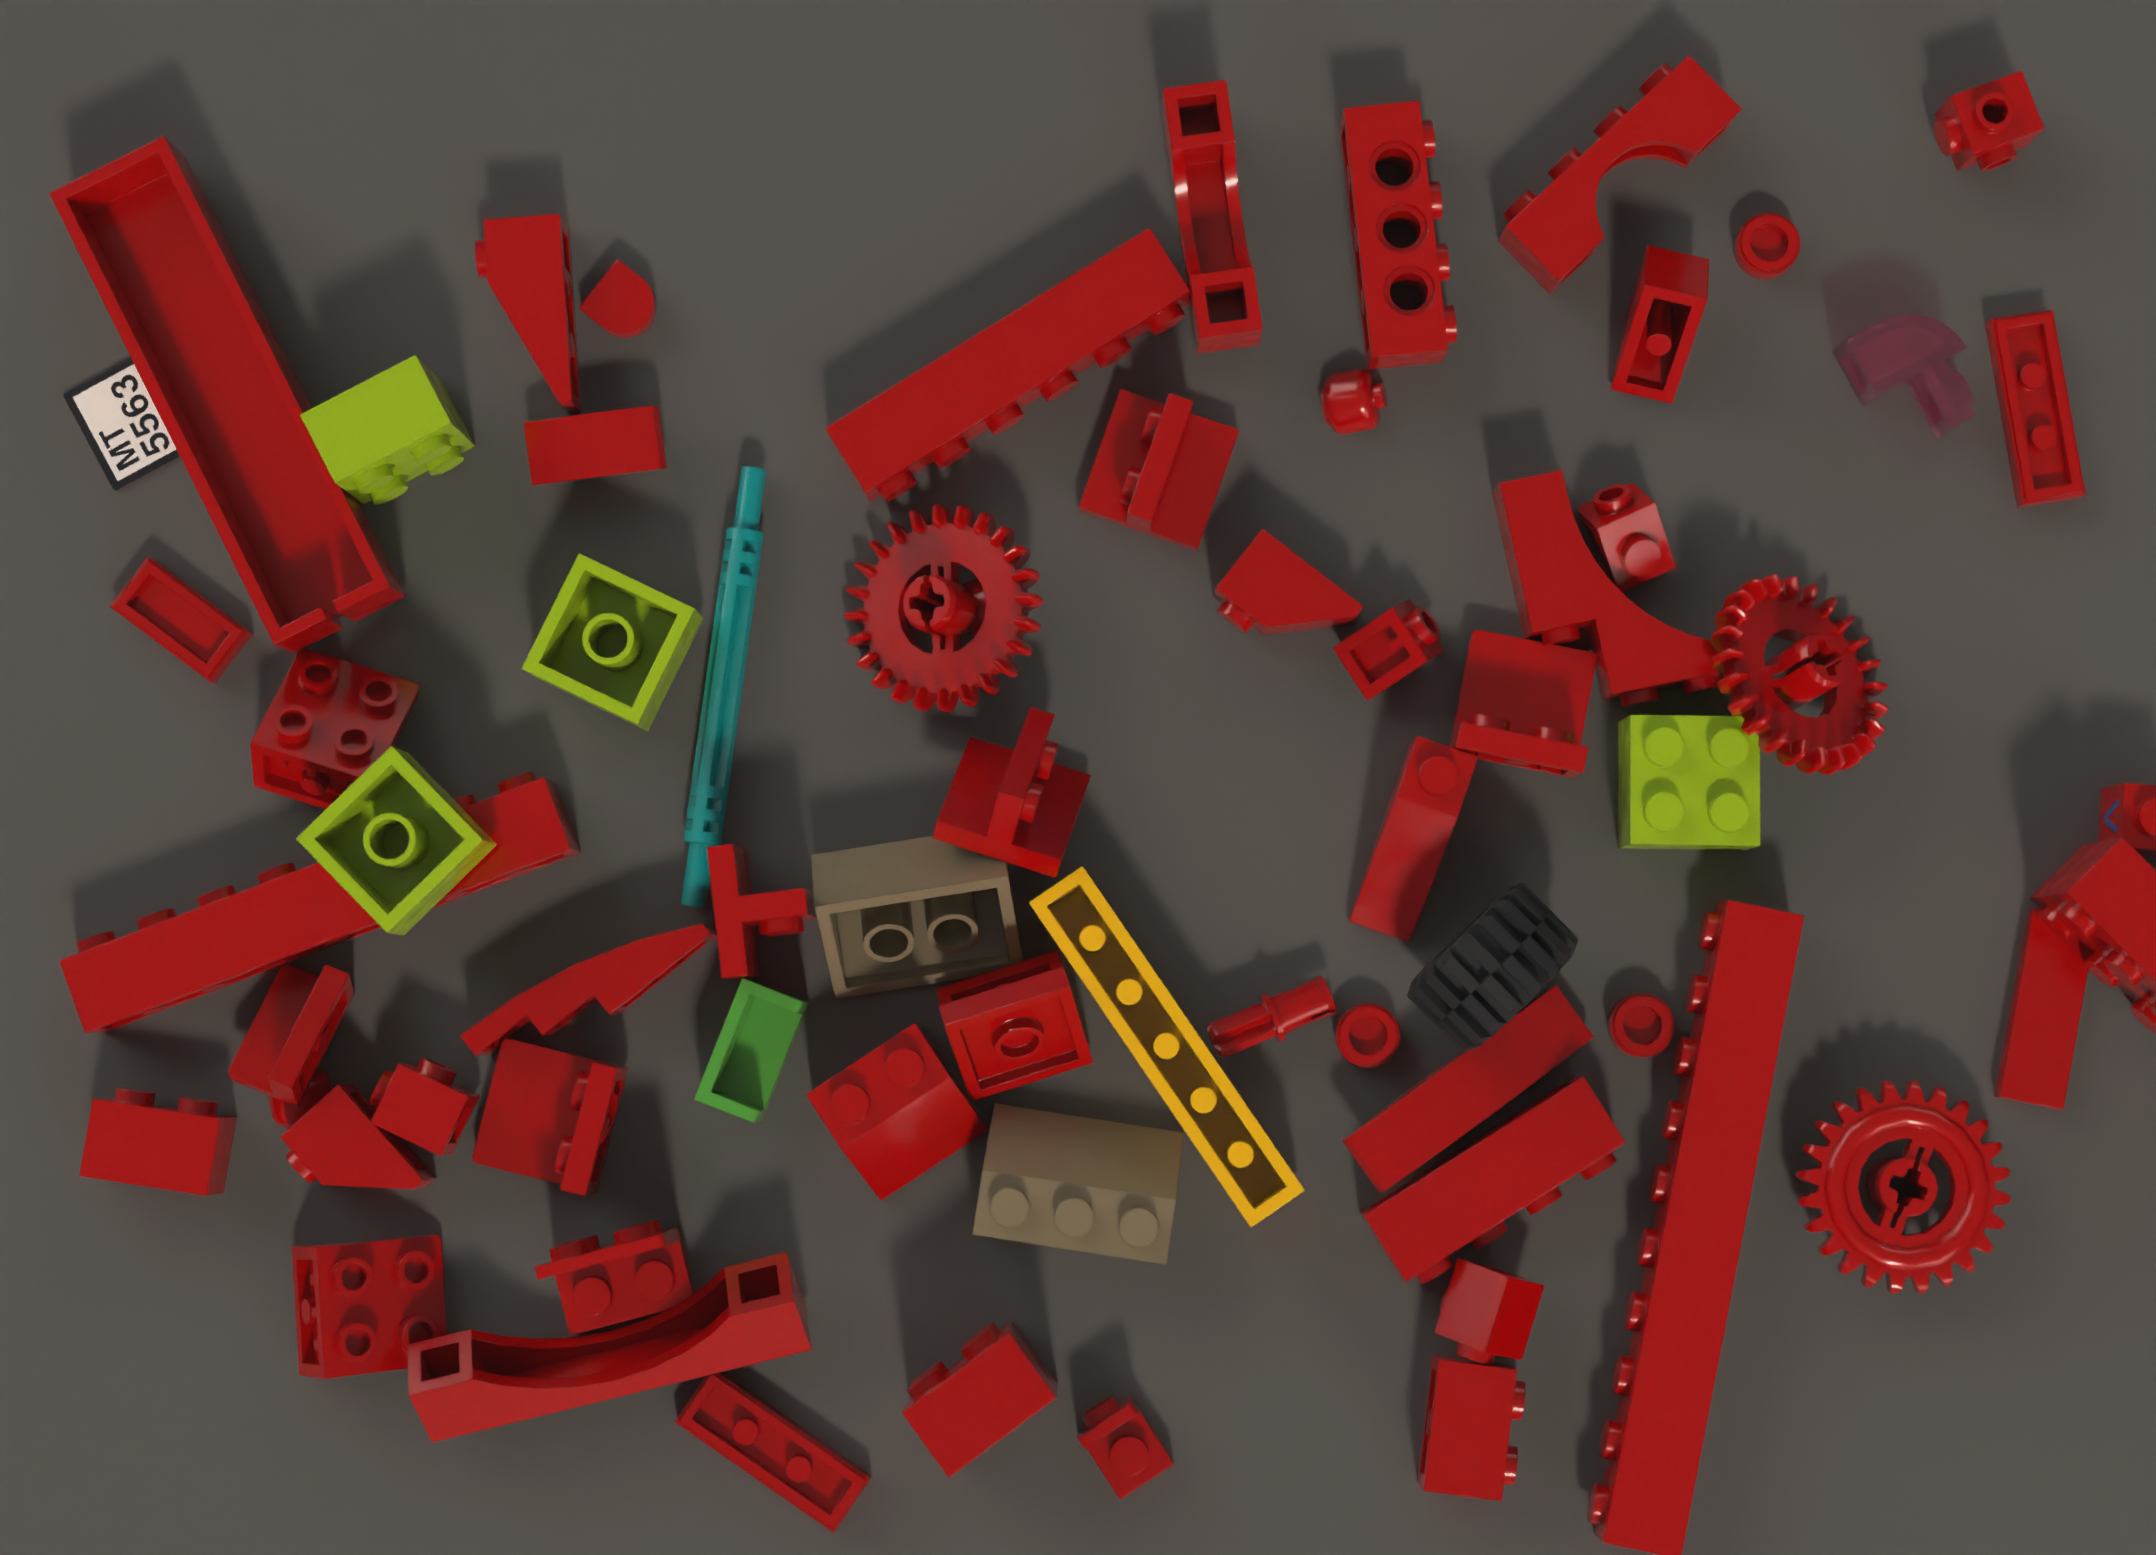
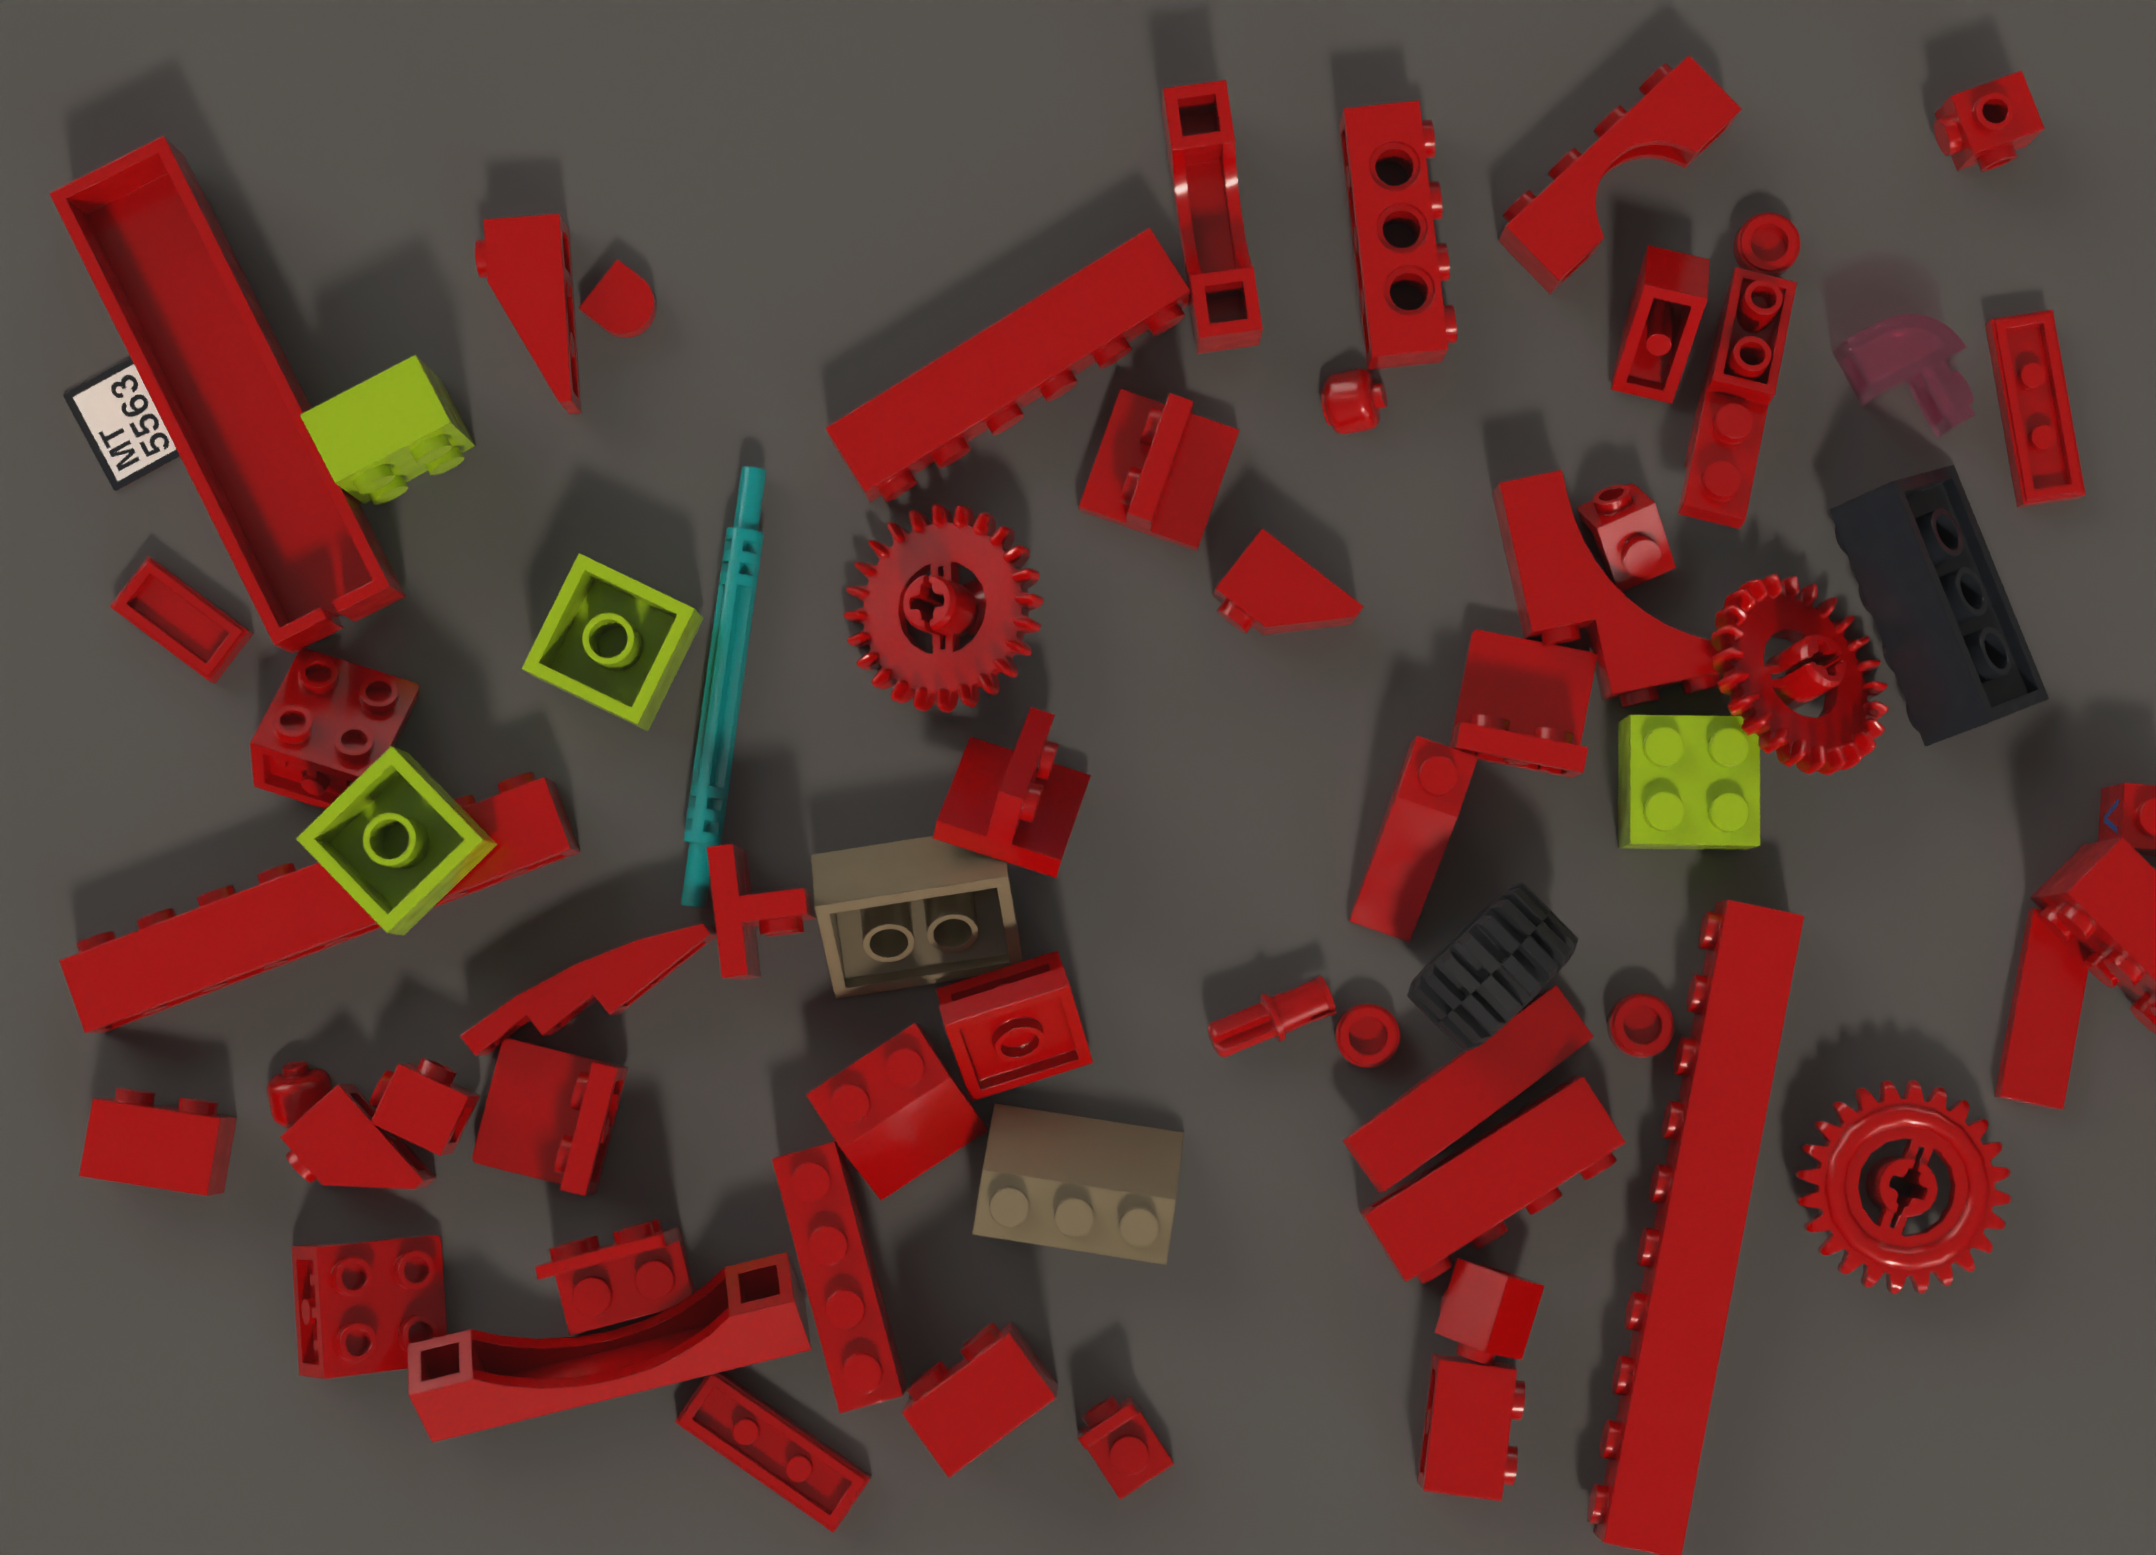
red panel [228,964,355,1107] -> none
red slope [523,405,667,486] -> none
bright green panel [694,978,809,1123] -> none
yellow brick [1029,866,1305,1227] -> none
red bracket [1333,599,1444,701] -> none
none -> red brick [772,1141,907,1413]
none -> red slope [1677,267,1797,529]
none -> black slope [1829,465,2049,747]

